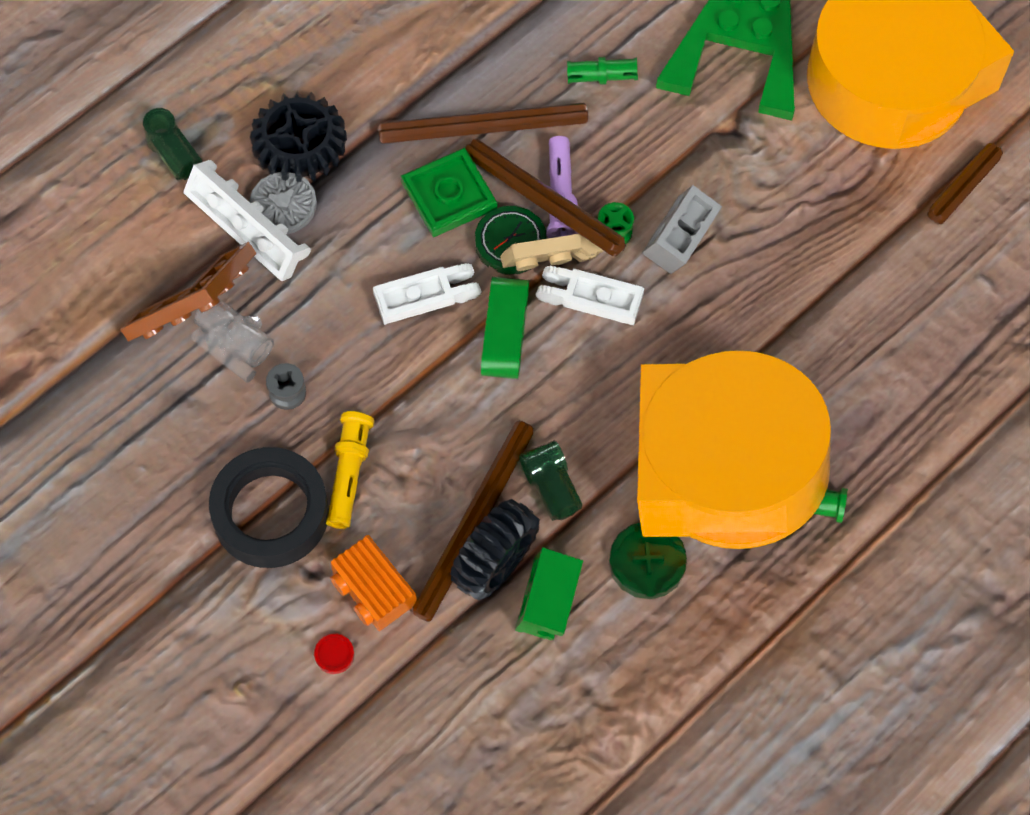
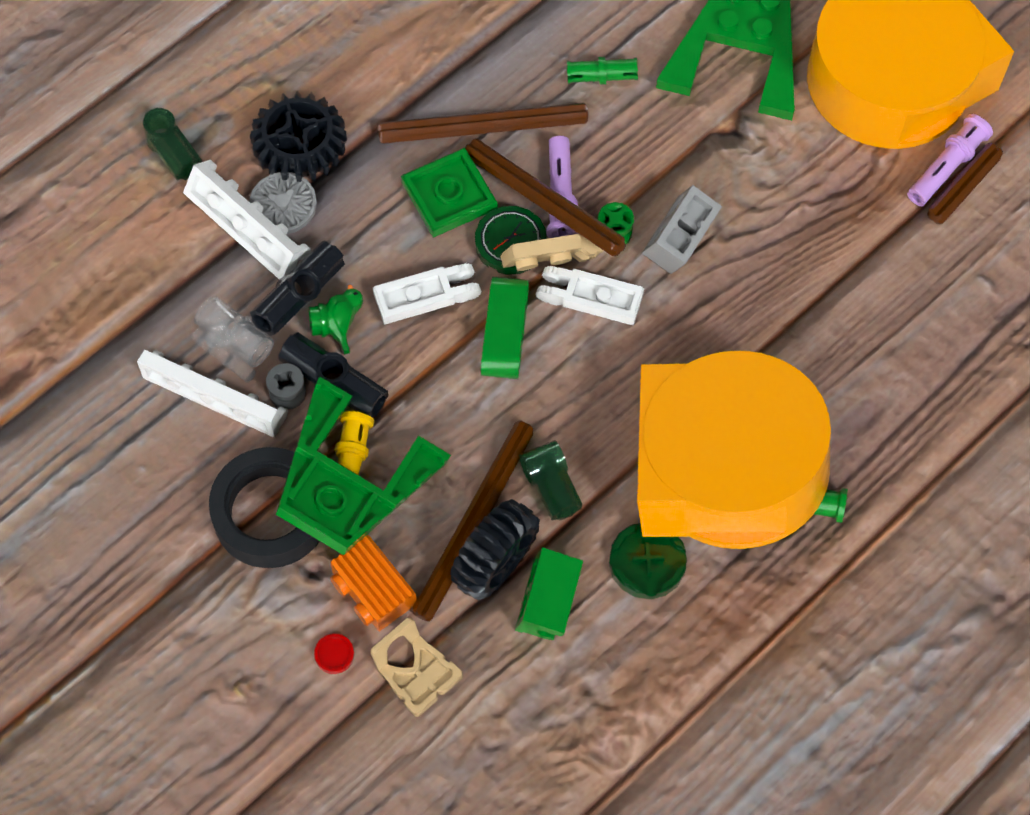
dark orange plate [120,241,257,342] -> none
none -> white hinge [137,350,288,438]
none -> black piece [250,241,345,337]
none -> green wing [275,377,451,555]
none -> black piece [278,332,389,417]
none -> green animal [309,285,363,355]
none -> tan piece [371,617,463,717]
none -> lavender pin [907,114,993,207]

